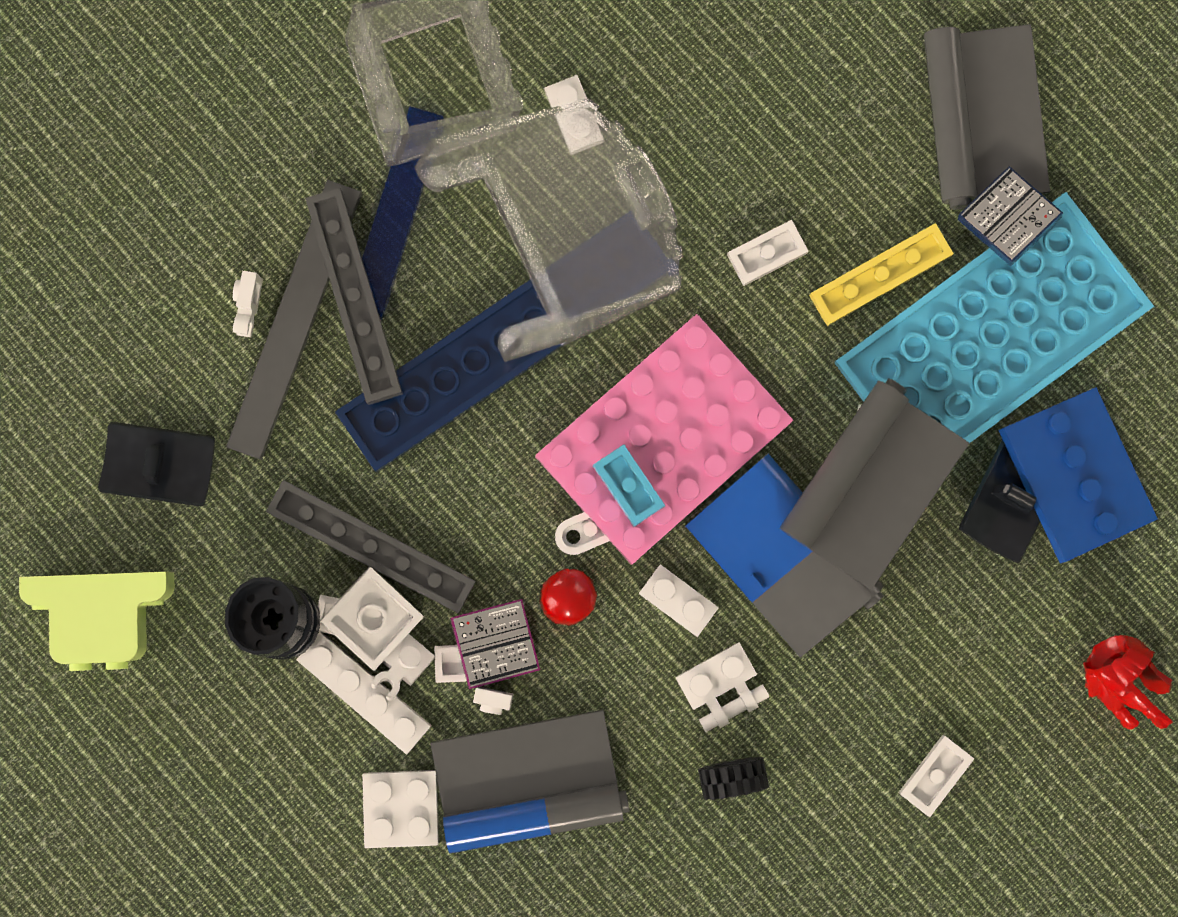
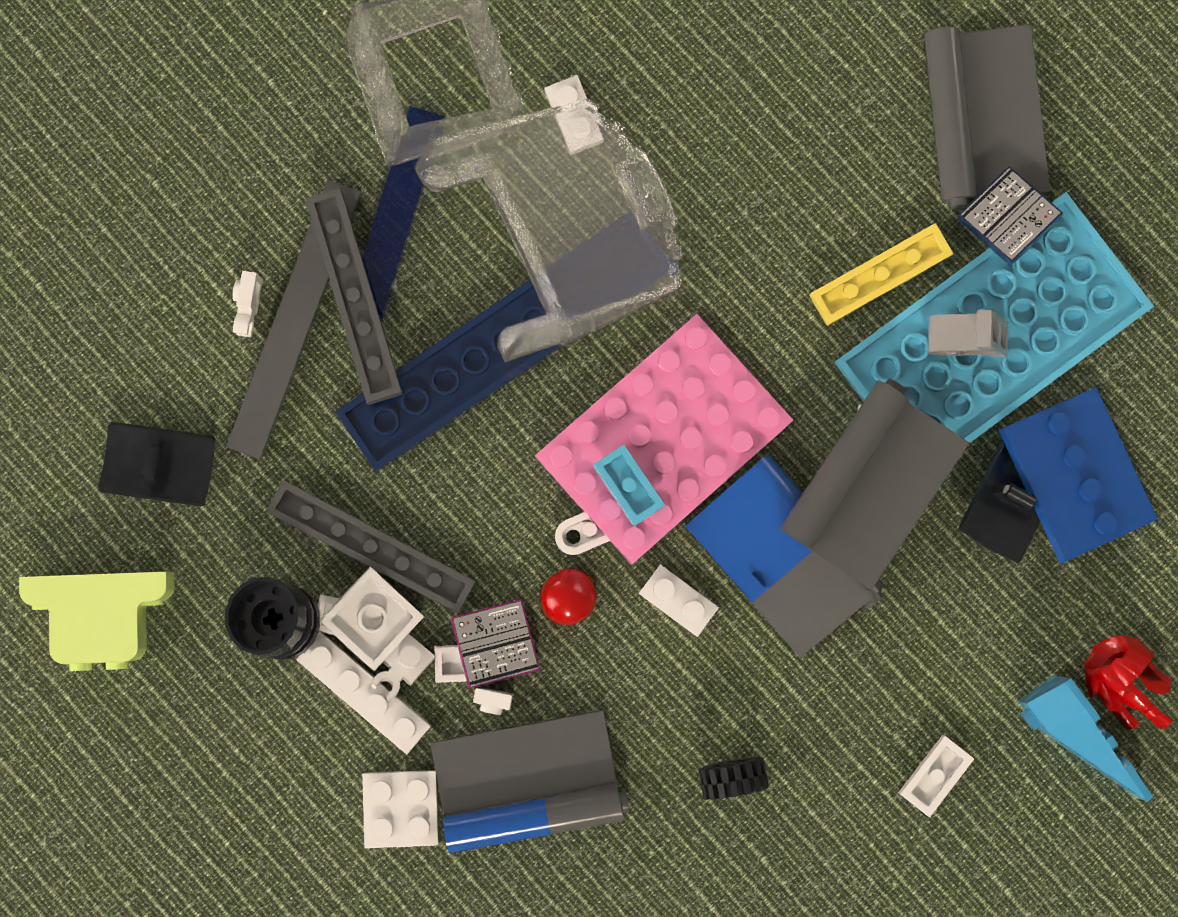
white plate [675,642,769,732] -> none
white plate [727,220,808,286] -> none
none -> light grey tile [928,310,1008,358]
none -> dark azure wedge [1018,675,1153,801]

